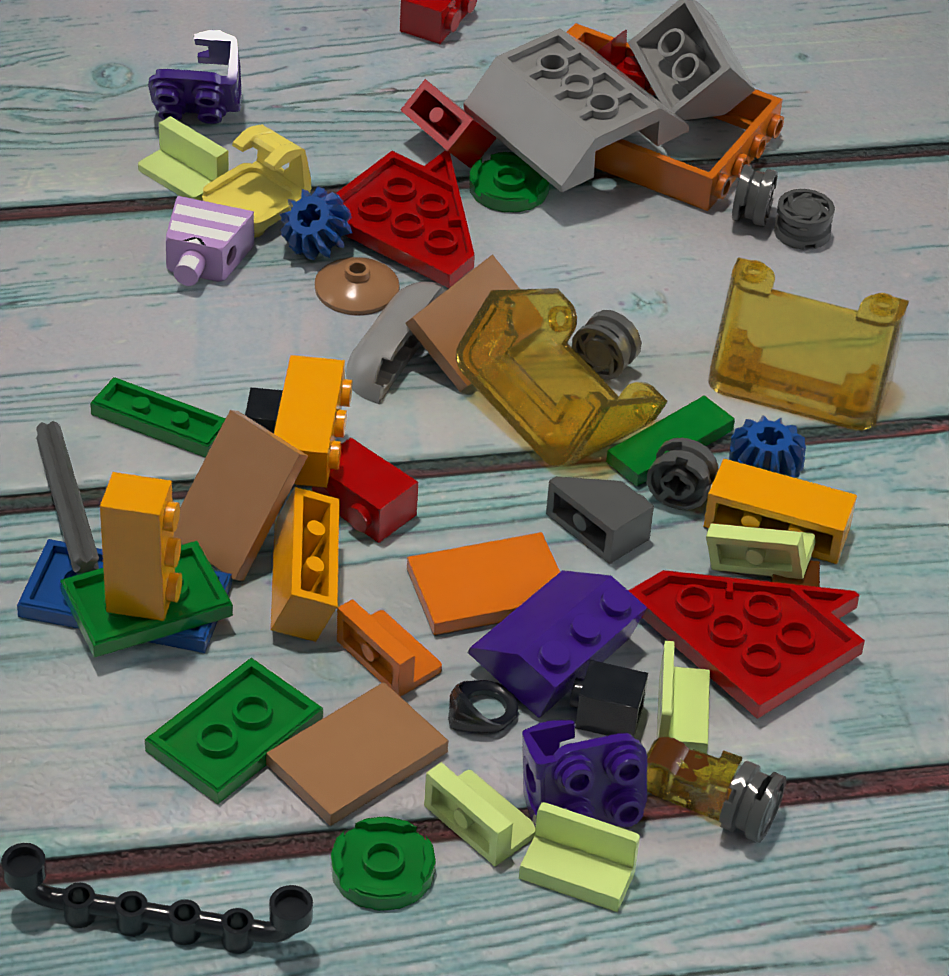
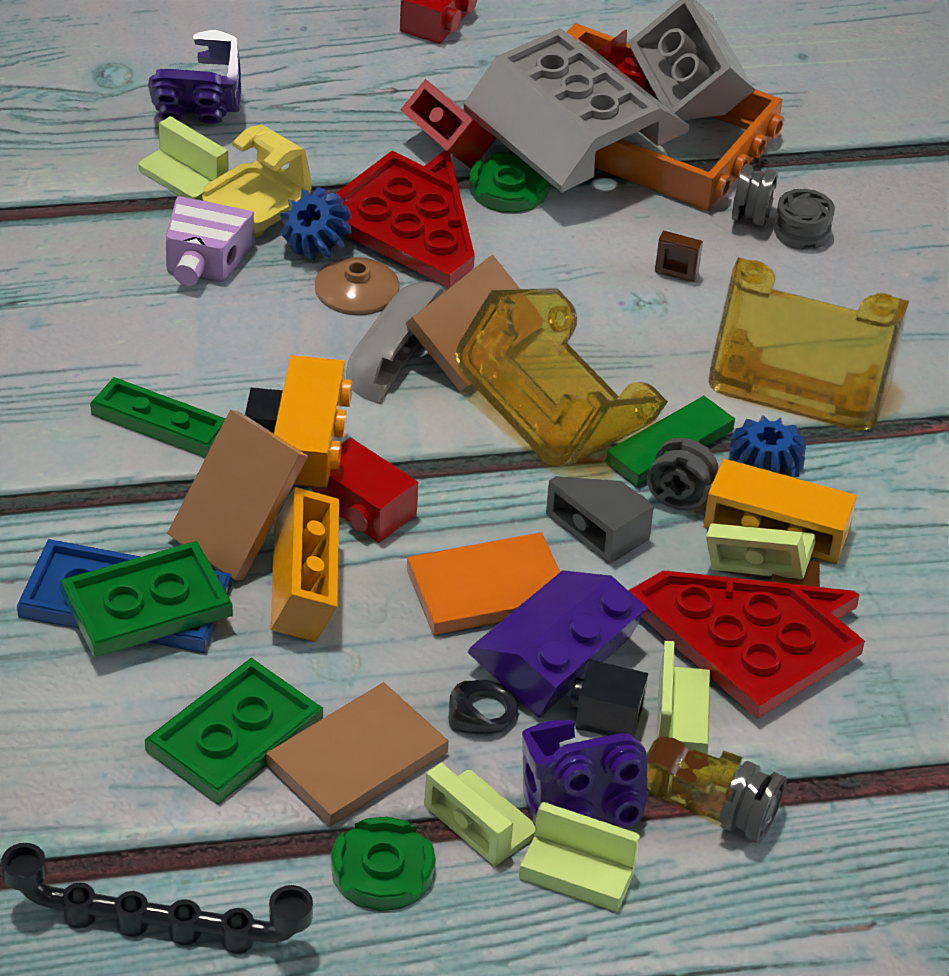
dark grey axle [36,421,99,575] -> none
light orange brick [100,472,182,621] -> none
orange panel [337,599,442,697] -> none
dark grey wheel [571,310,642,380] -> none
none -> reddish brown tile [655,230,703,282]

